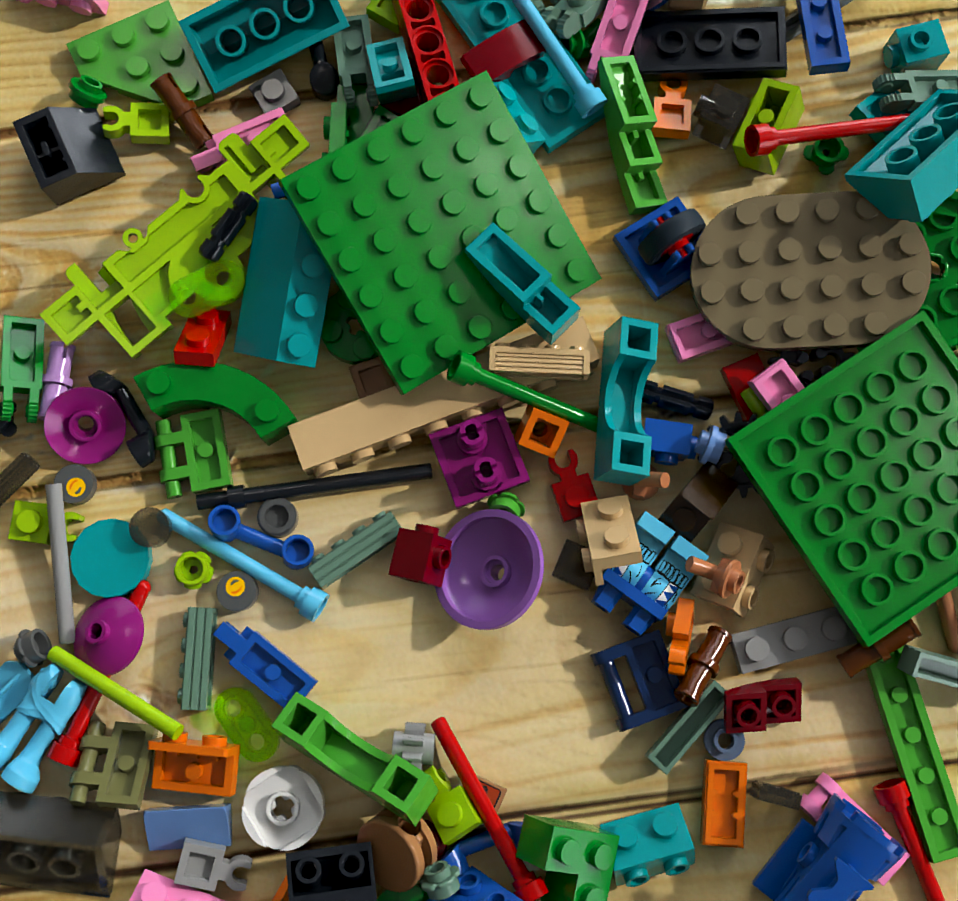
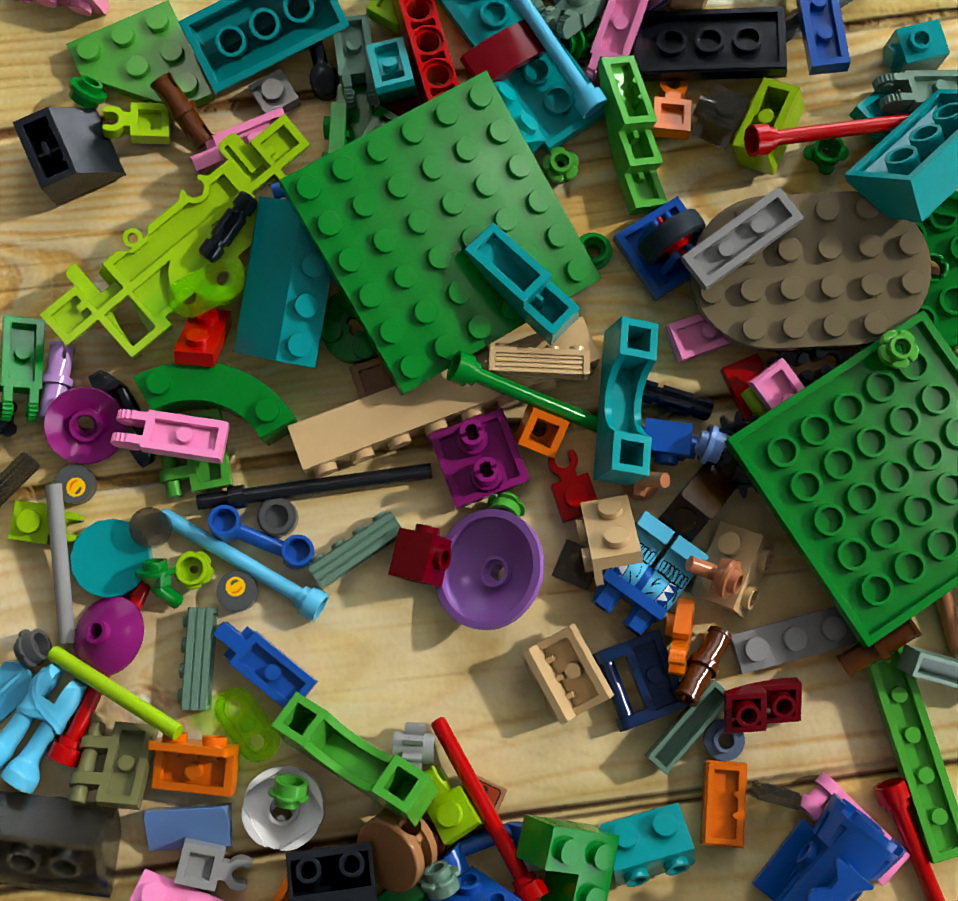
none -> bright pink hinge [110,409,230,464]
none -> green plate [135,558,184,609]
none -> bright green plate [268,774,309,810]
none -> tan bracket [523,623,614,725]
none -> bright green plate [542,147,579,184]
none -> green plate [580,233,612,270]
none -> light grey plate [681,187,804,291]
none -> bright green plate [877,330,919,369]

